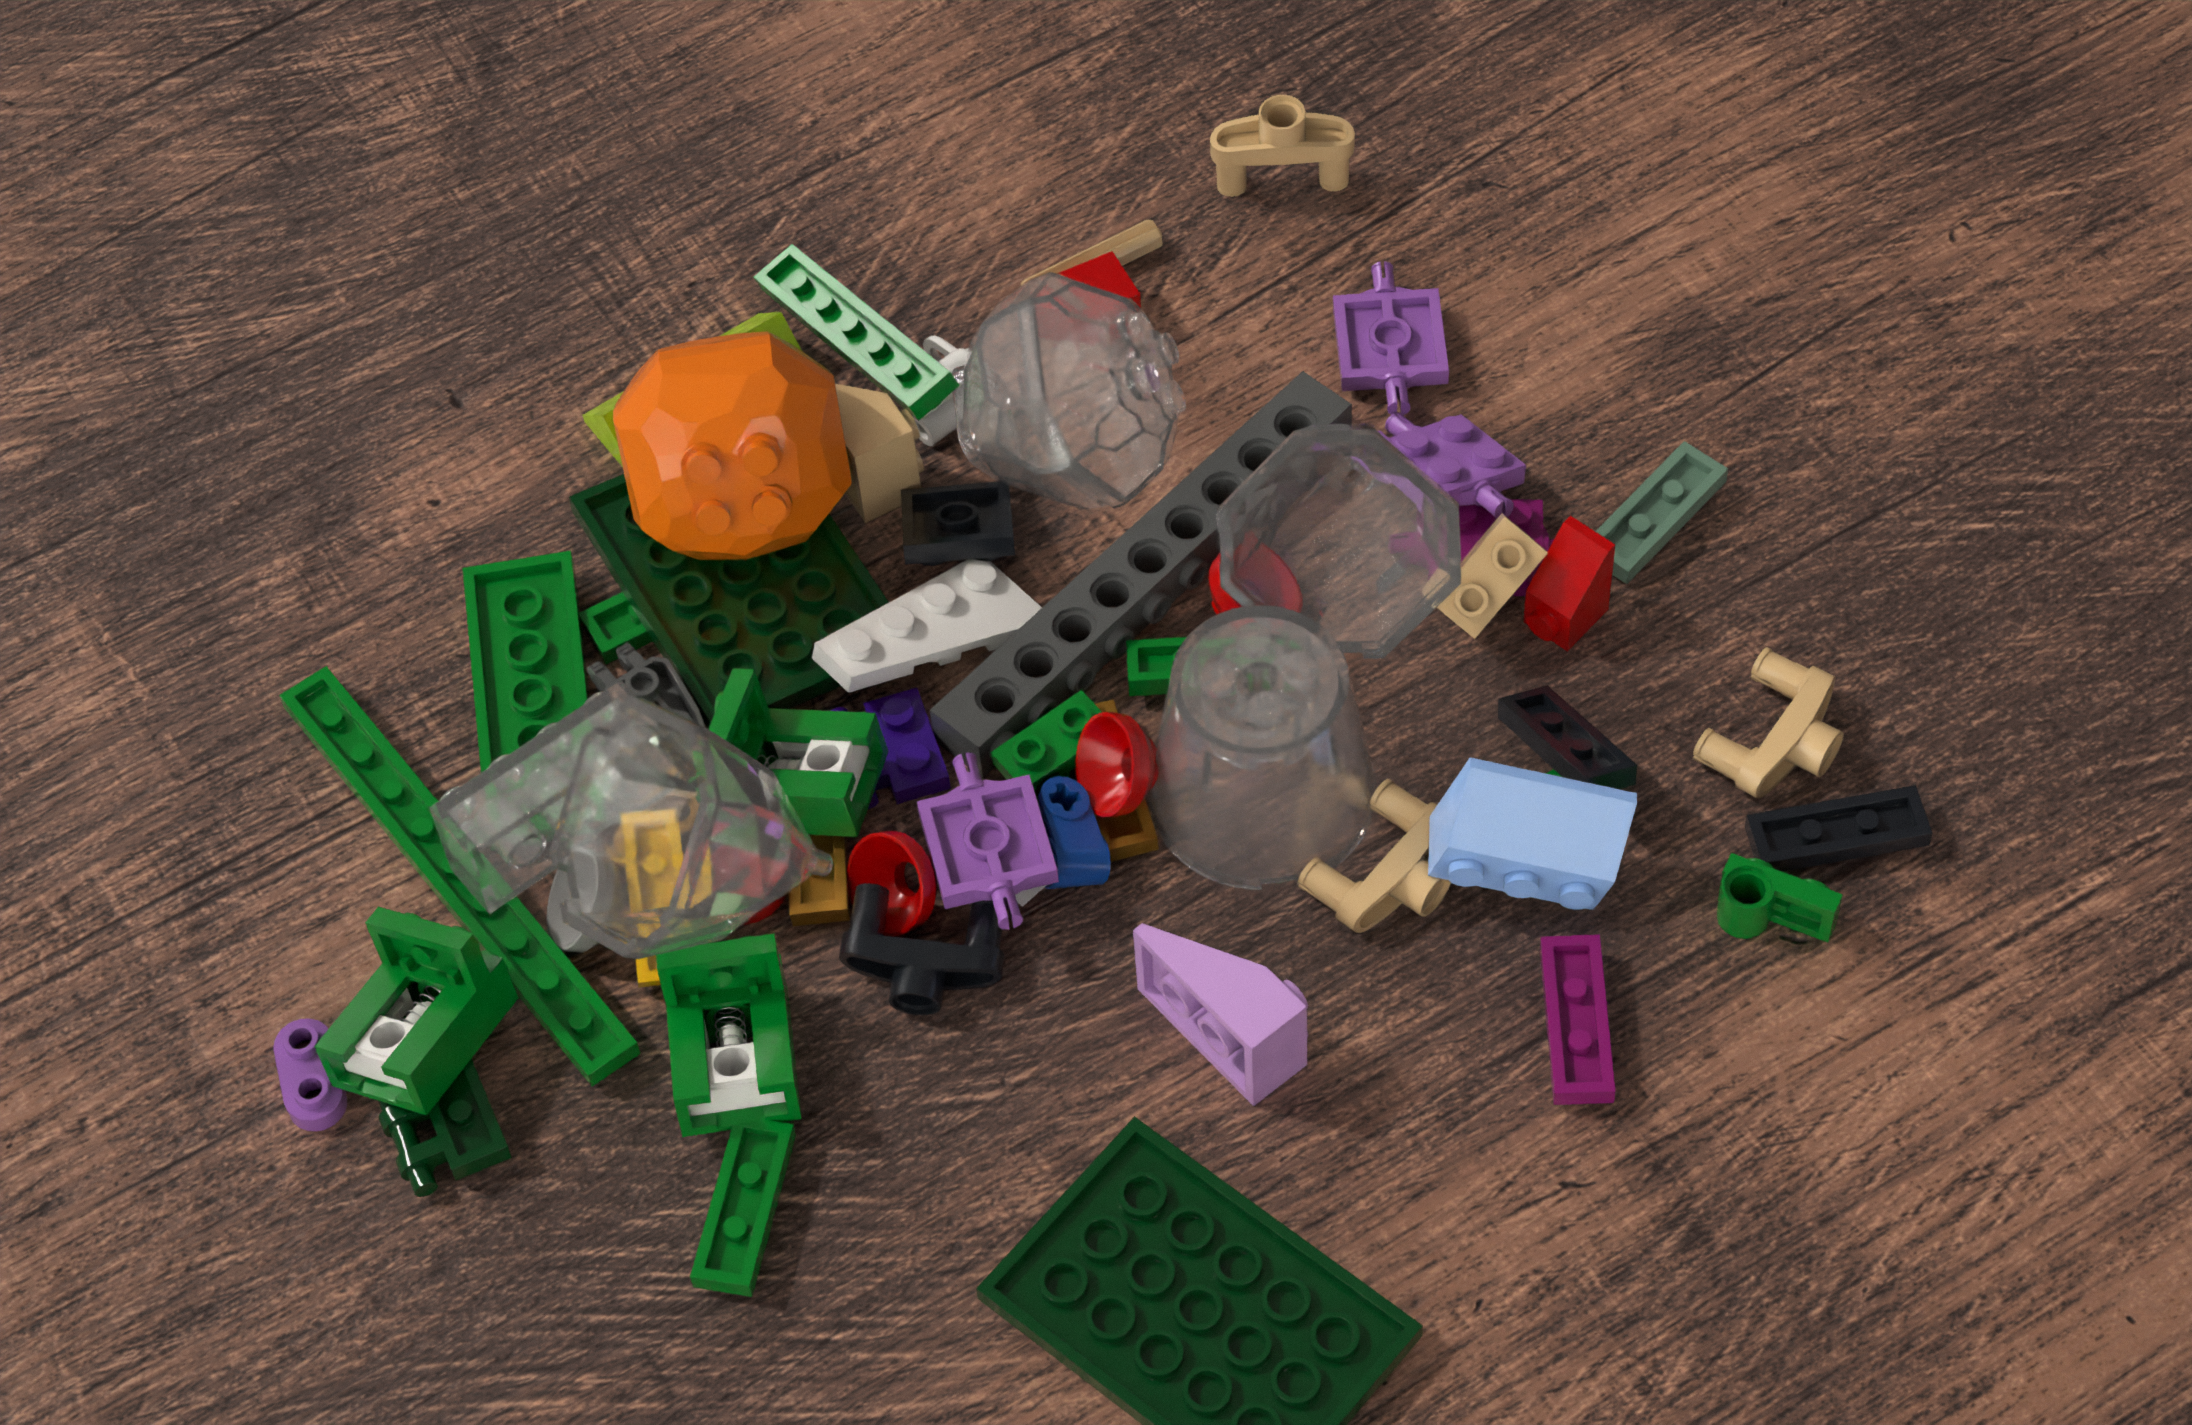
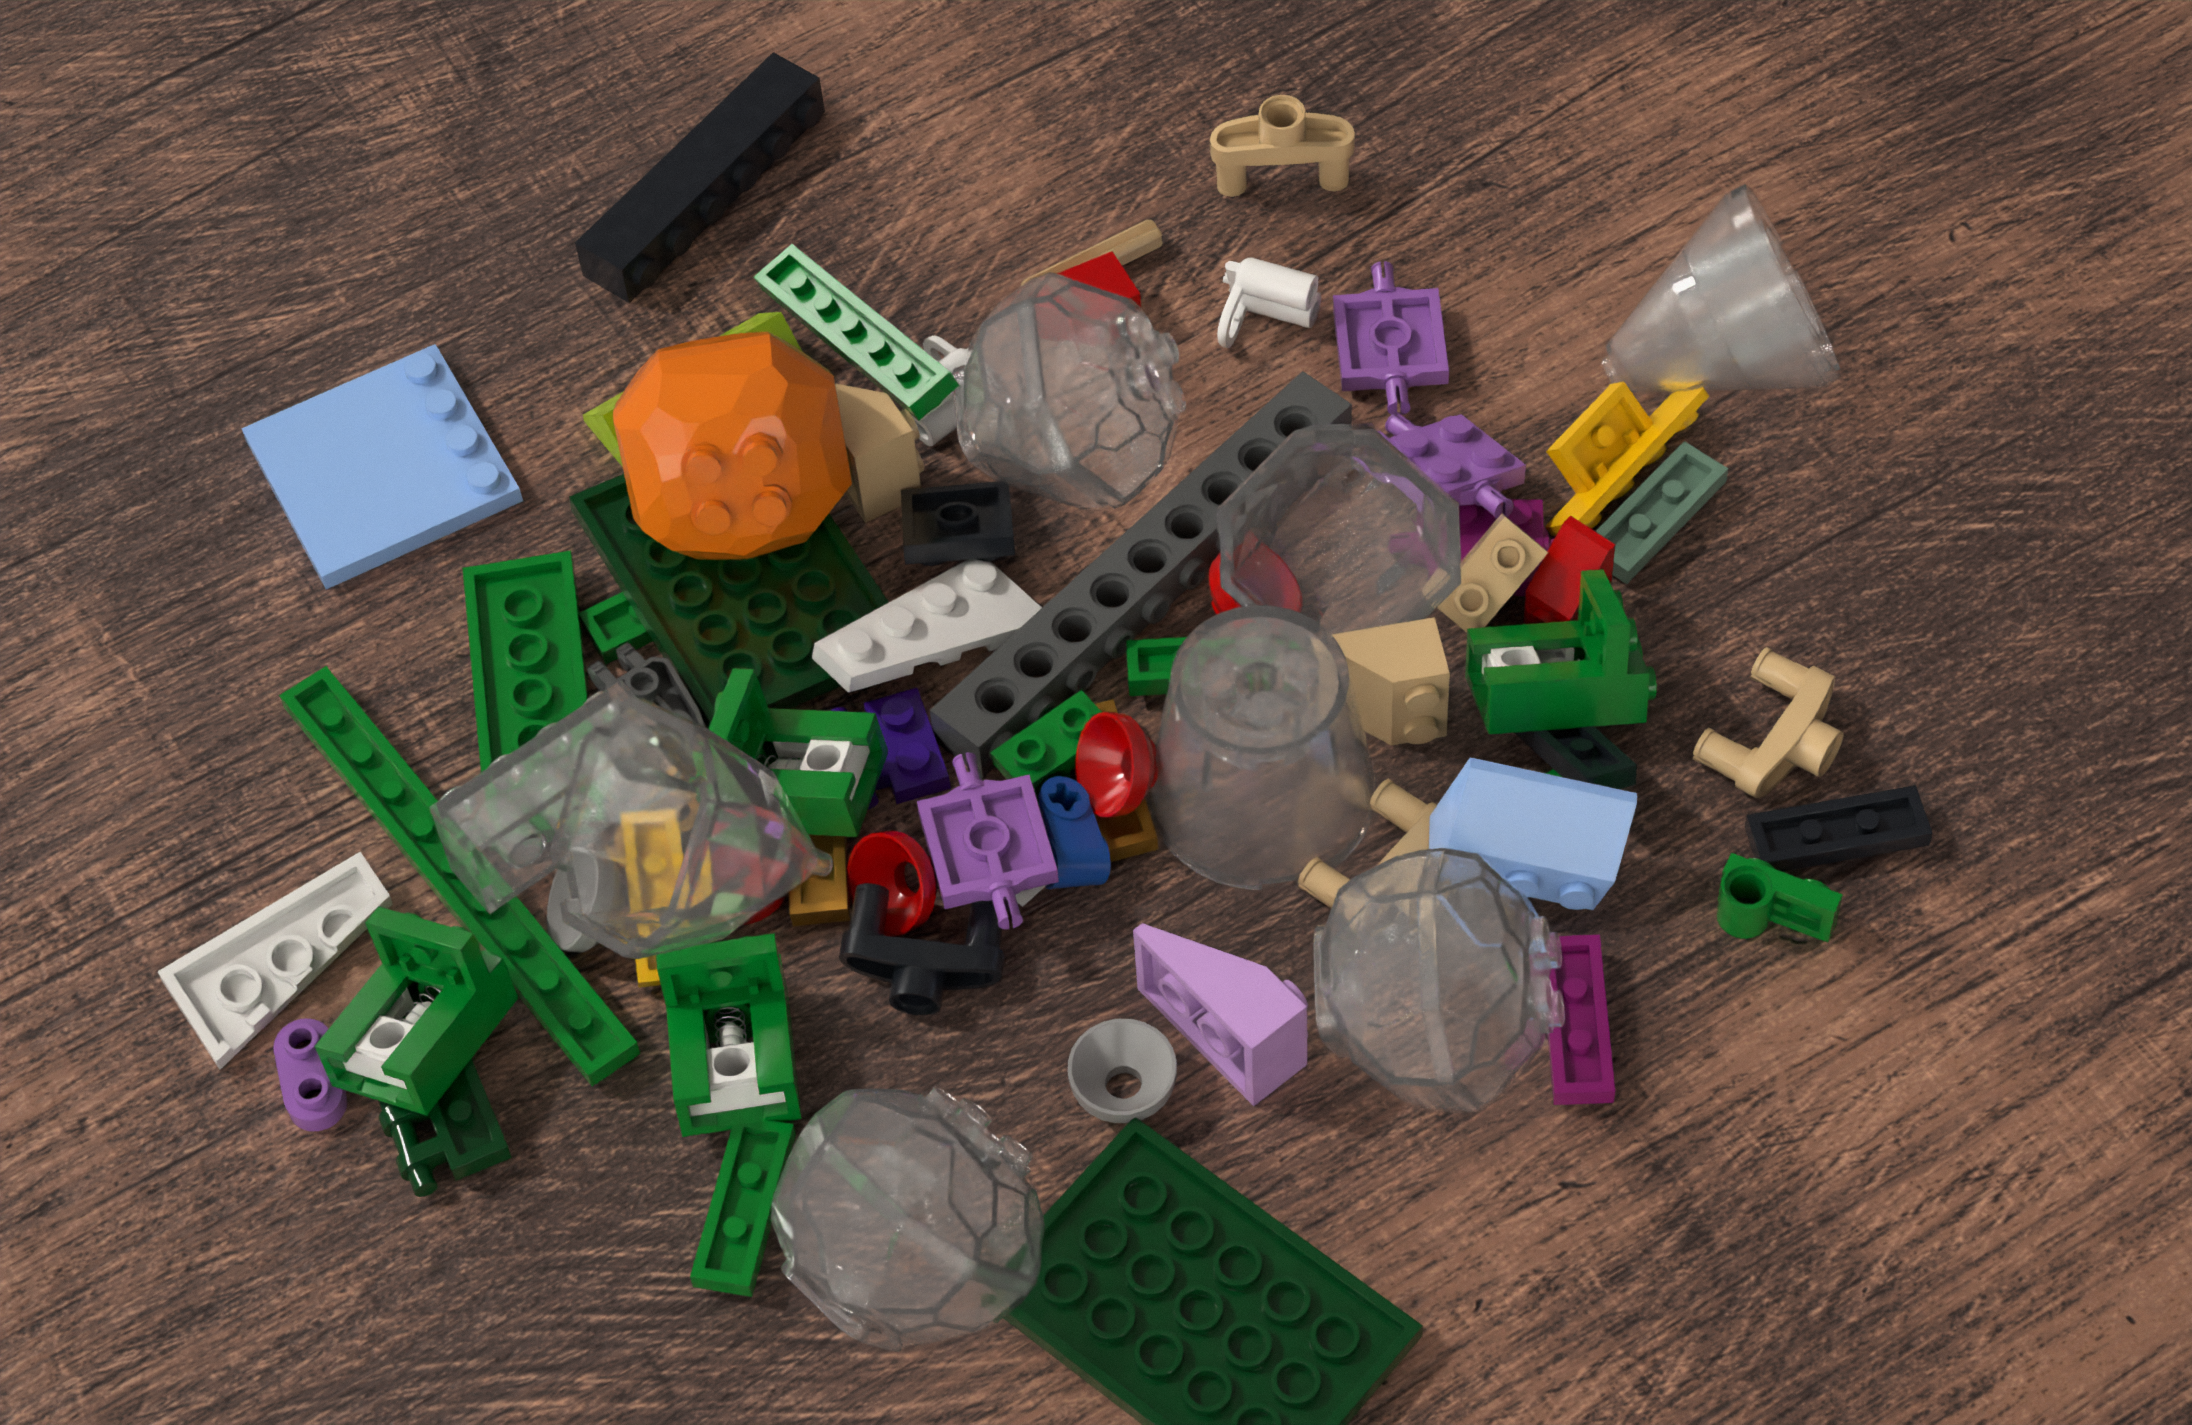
none -> white wing [158,852,392,1070]
none -> light blue plate [241,344,523,589]
none -> black brick [575,52,825,303]
none -> clear rock [771,1086,1045,1352]
none -> light grey piece [1068,1019,1177,1123]
none -> white piece [1217,258,1321,348]
none -> clear rock [1313,848,1565,1113]
none -> tan slope [1322,617,1450,746]
none -> green brick [1465,569,1657,735]
none -> yellow bracket [1545,381,1709,536]
none -> clear cone [1601,184,1842,393]

